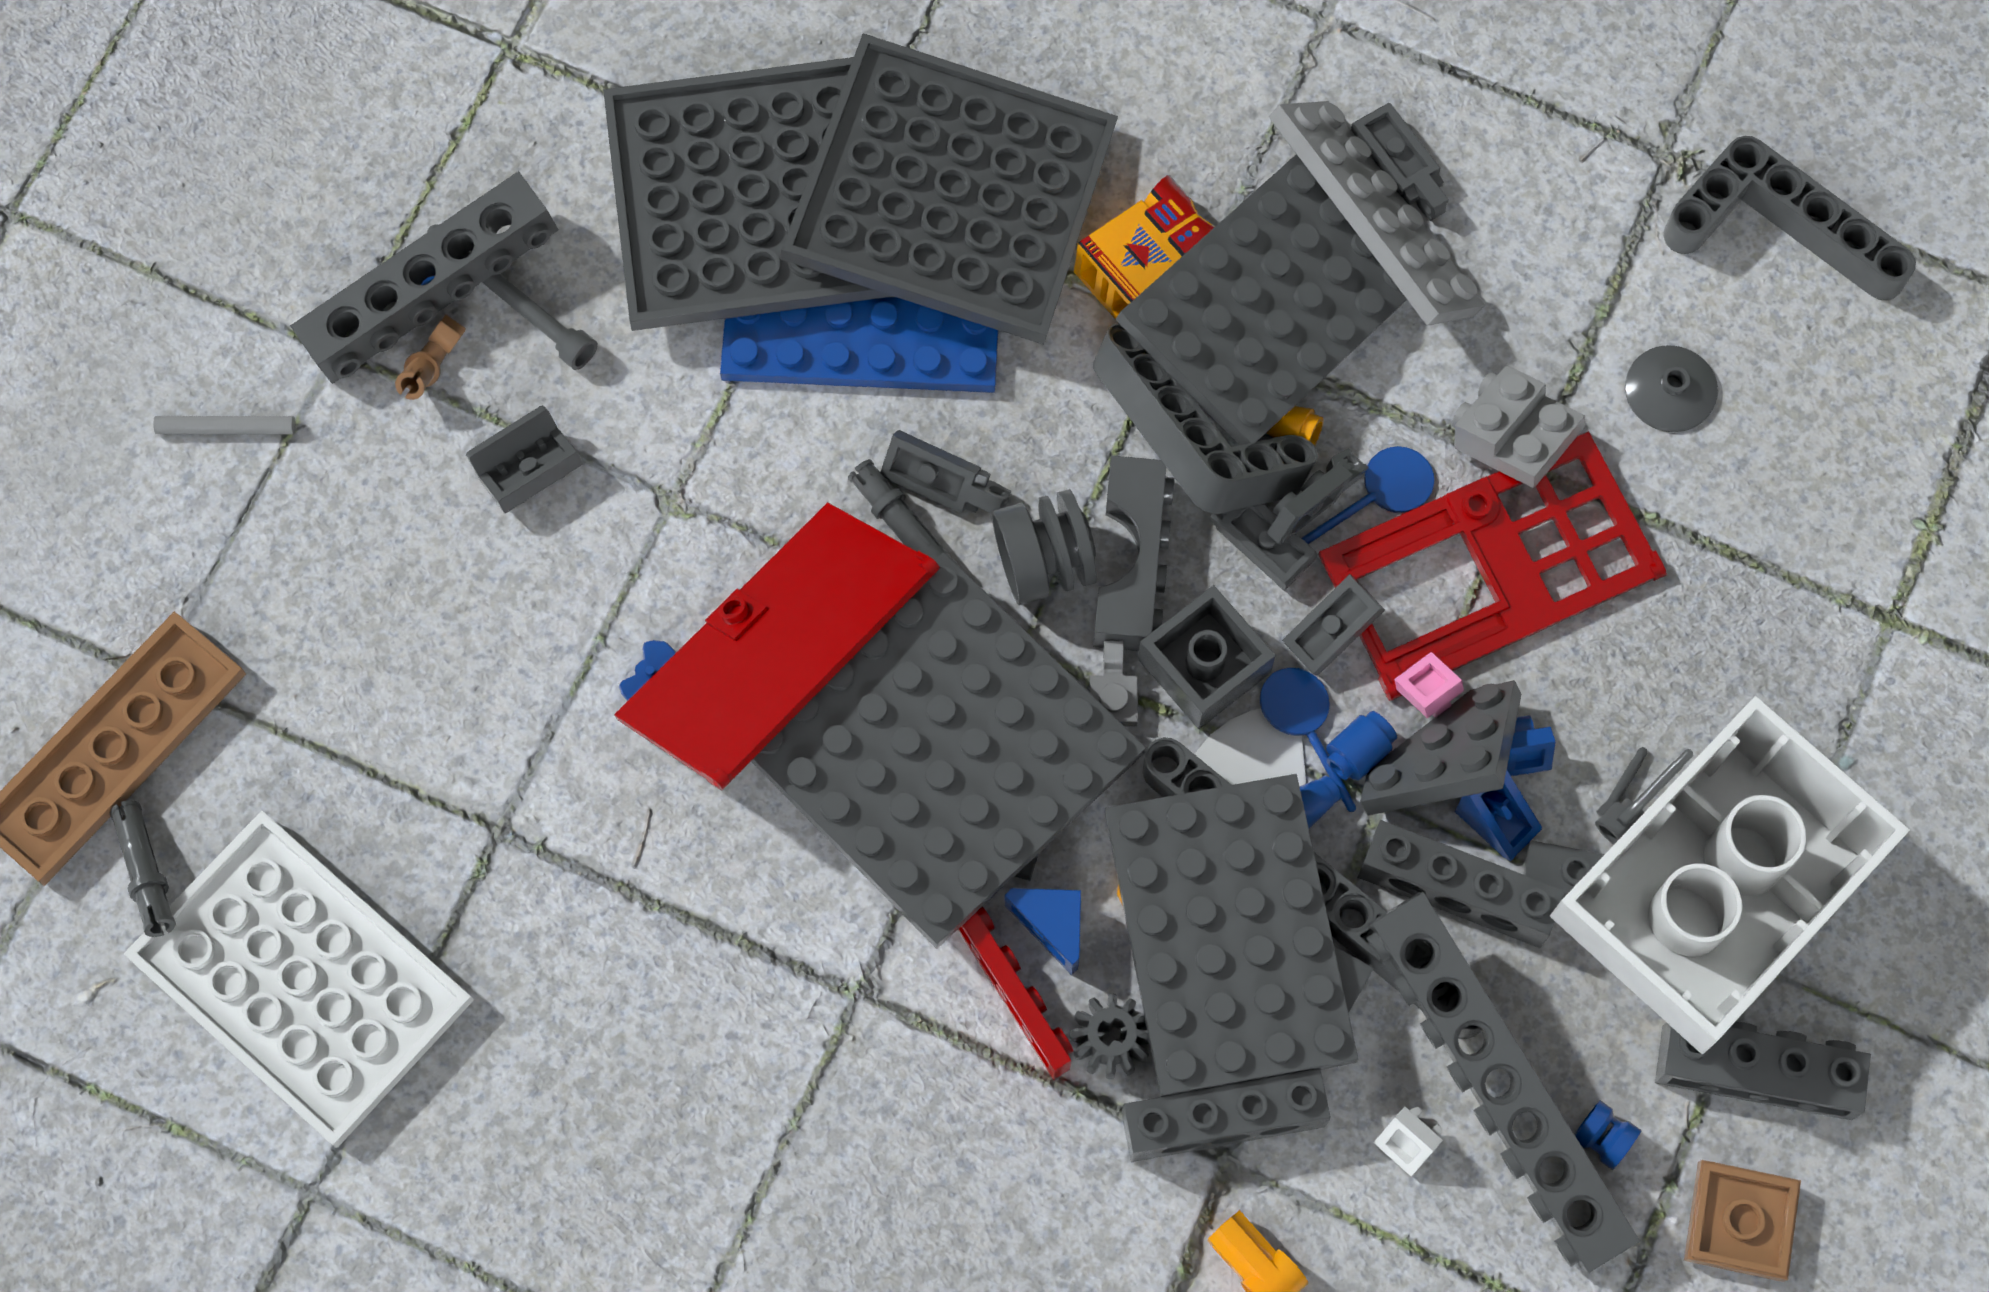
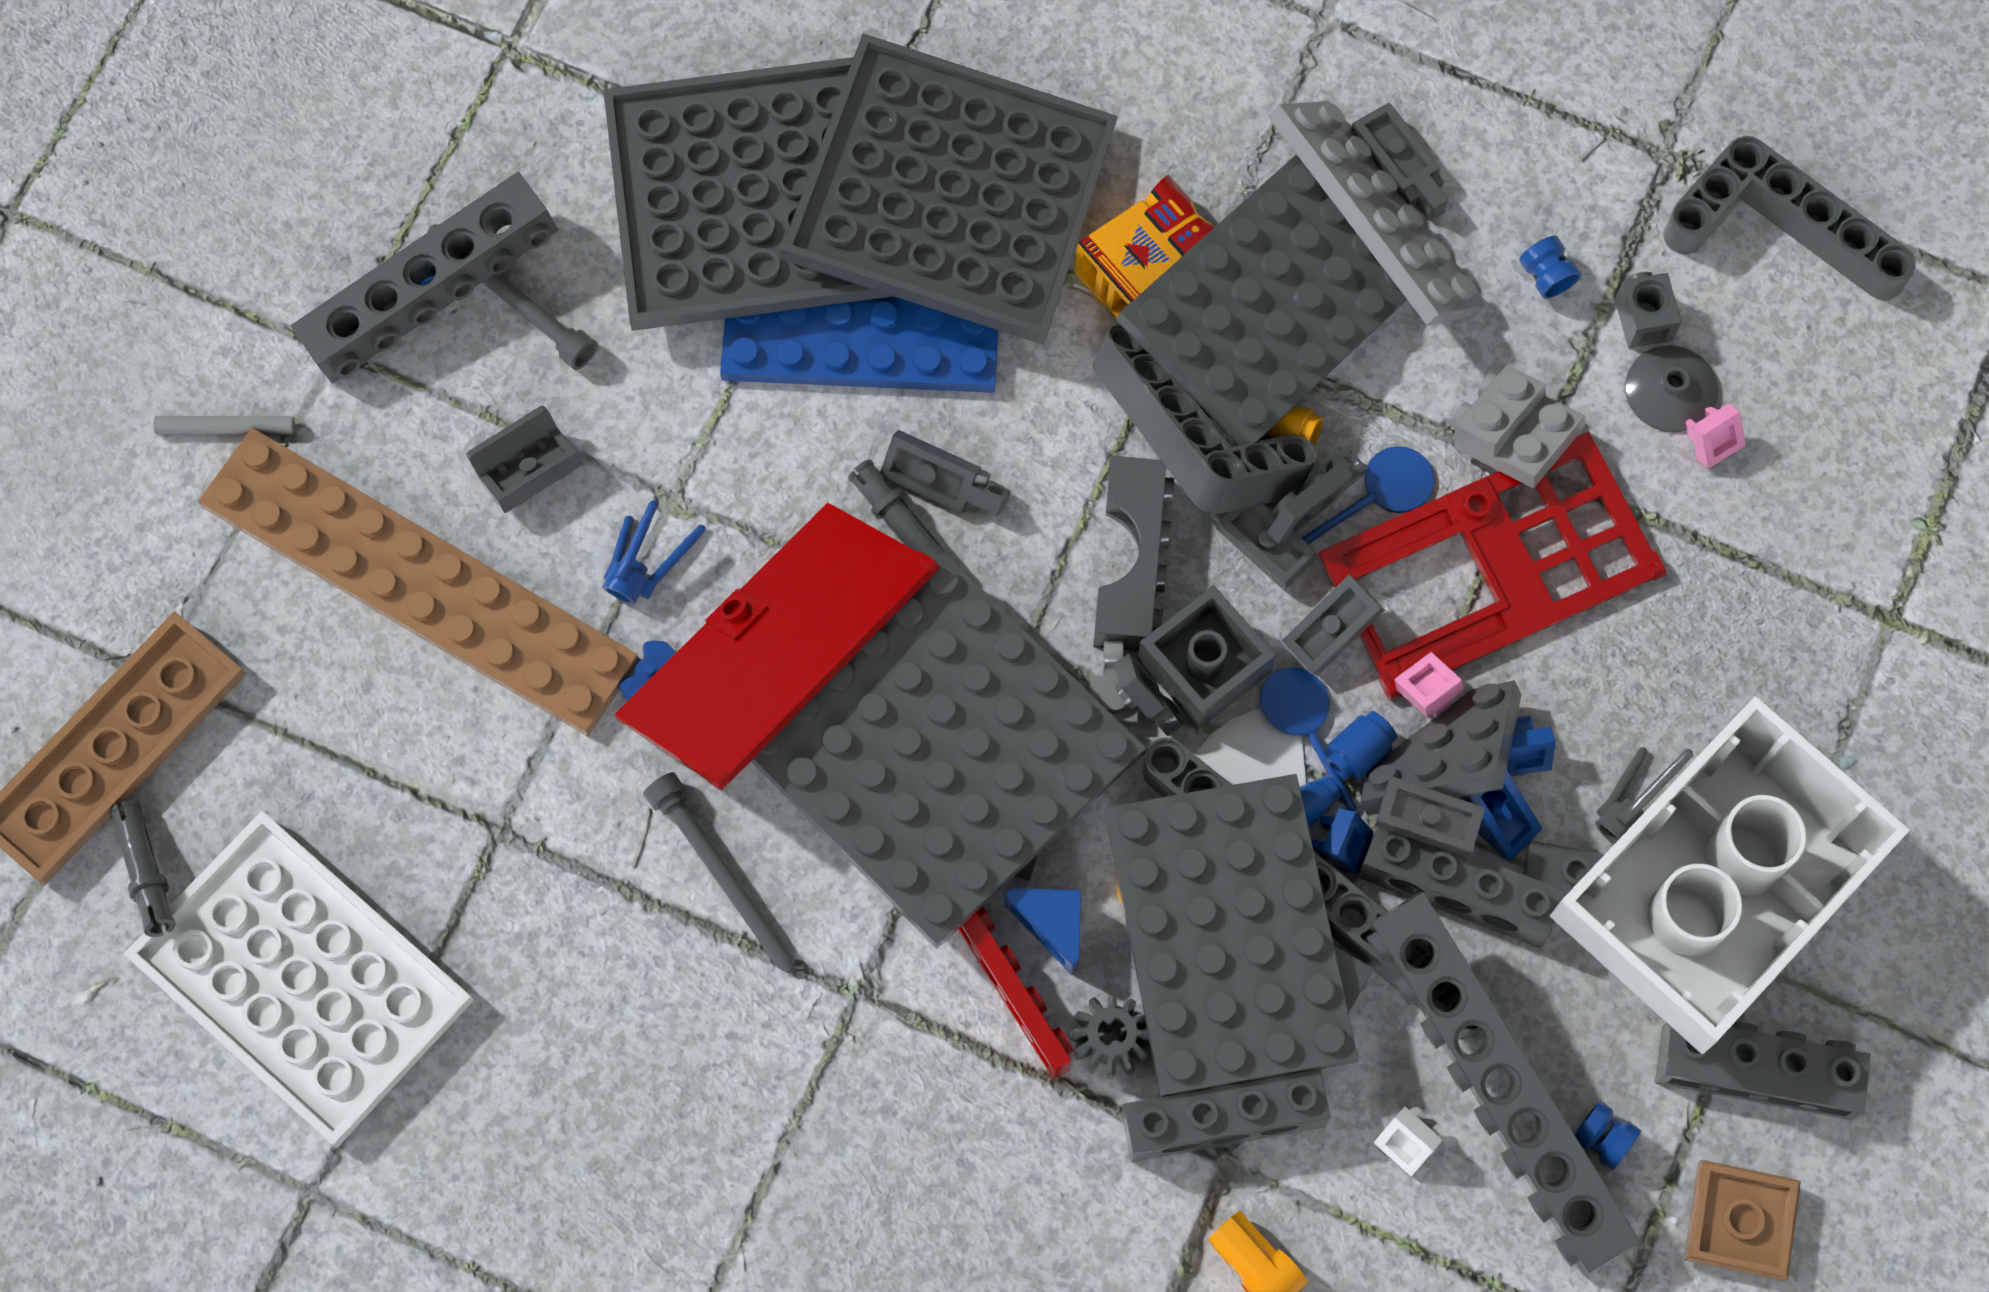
medium nougat piece [395,314,466,400] -> none
dark grey wheel [991,489,1097,605] -> none
none -> medium nougat plate [198,428,640,737]
none -> blue plant [602,500,706,604]
none -> dark grey piece [643,772,795,971]
none -> dark grey plate [1114,653,1183,736]
none -> blue tile [1311,808,1374,875]
none -> flat silver plate [1375,776,1485,858]
none -> blue wheel [1519,235,1582,299]
none -> dark grey brick [1615,272,1682,349]
none -> bright pink tile [1685,403,1746,469]

